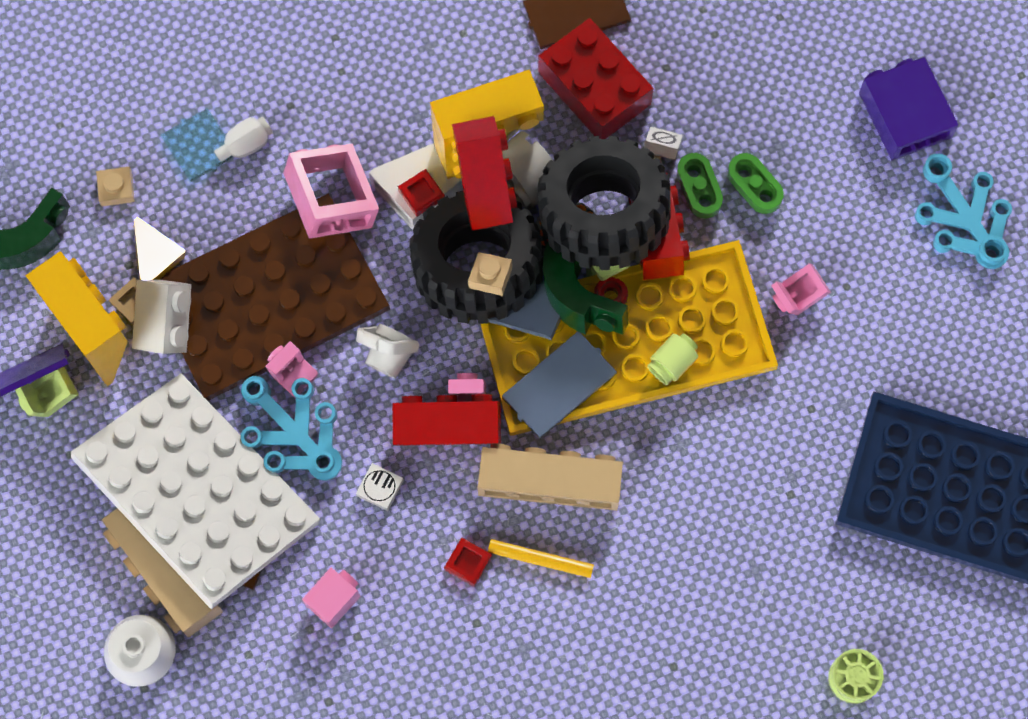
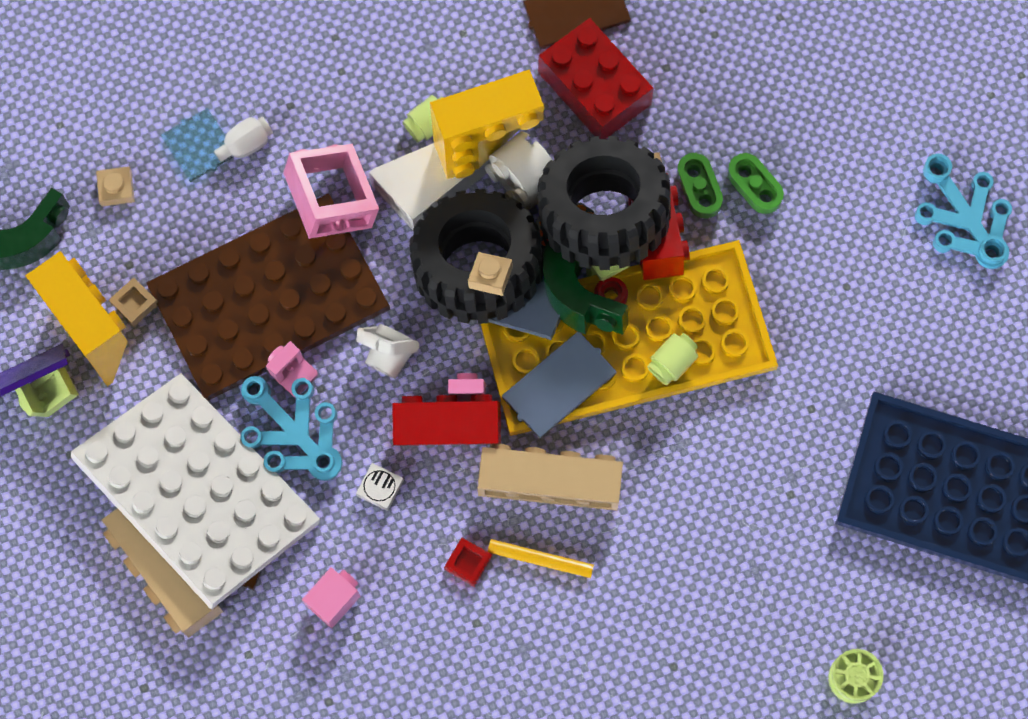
white cone [104,615,176,687] -> none
white brick [132,280,191,354] -> none
tile [133,216,186,280] -> none
red tile [398,169,445,217] -> none
red brick [452,116,517,231] -> none
white tile [644,127,683,160] -> none
bright pink bracket [771,263,831,316] -> none
dark purple brick [859,57,959,161] -> none
none -> yellowish green brick [402,95,443,143]

